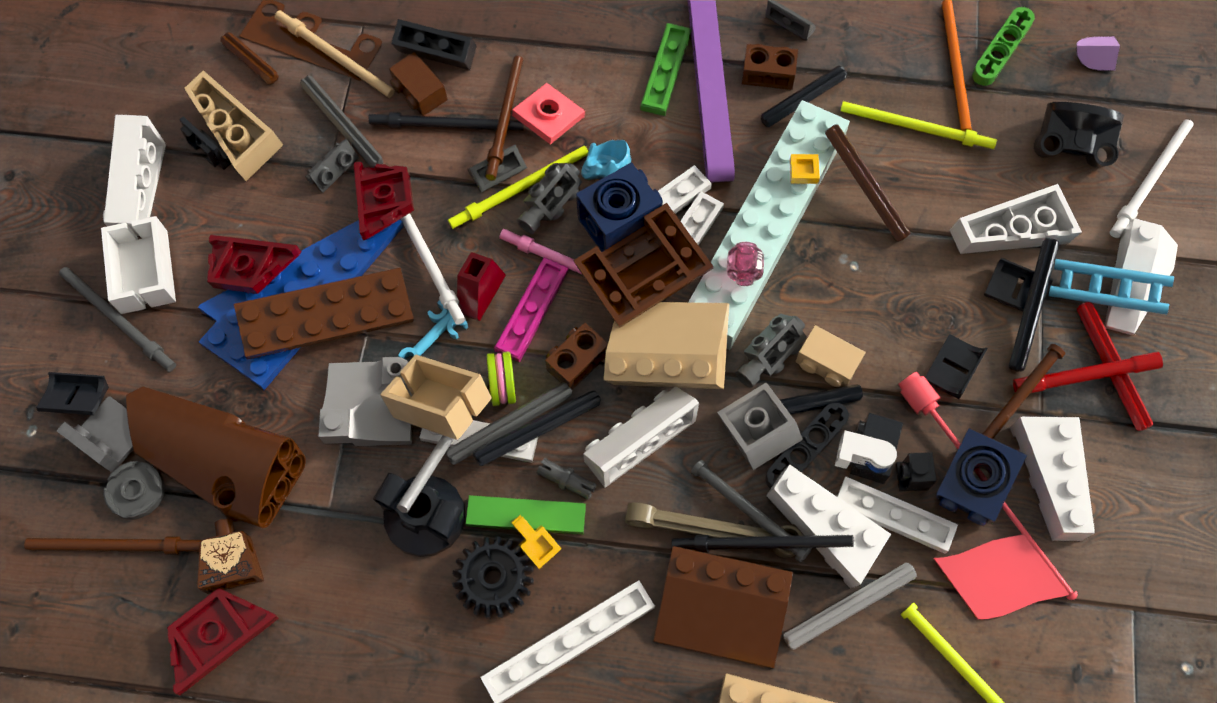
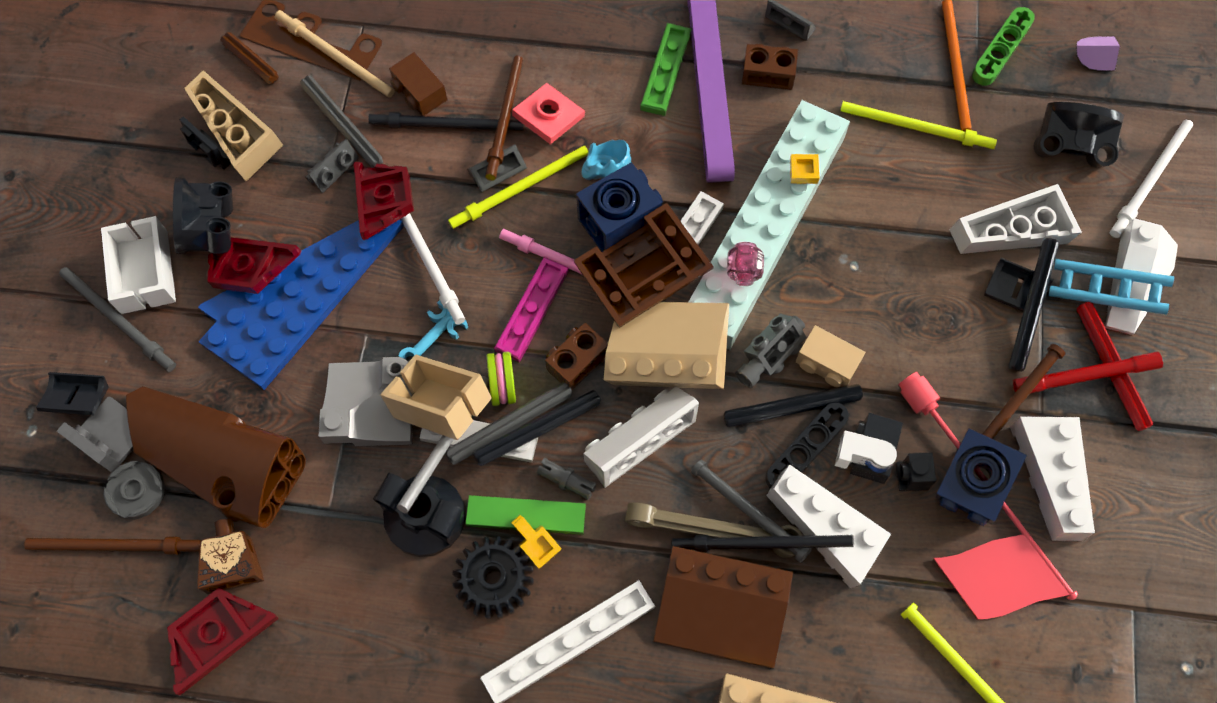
white wedge [103,115,166,236] -> none
reddish brown plate [234,268,414,360] -> none
black brick [391,19,477,70] -> none
dark red slope [457,252,506,321] -> none
dark grey brick [517,163,582,234] -> none
white plate [658,165,712,214] -> none
light grey slope [717,382,803,470] -> none
black axle [761,66,847,127] -> none
light grey axle [783,563,917,650] -> none
reddish brown axle [825,124,910,242] -> none
white plate [837,477,958,554] -> none
black piece [925,334,988,400] -> none
none -> black piece [173,178,233,254]

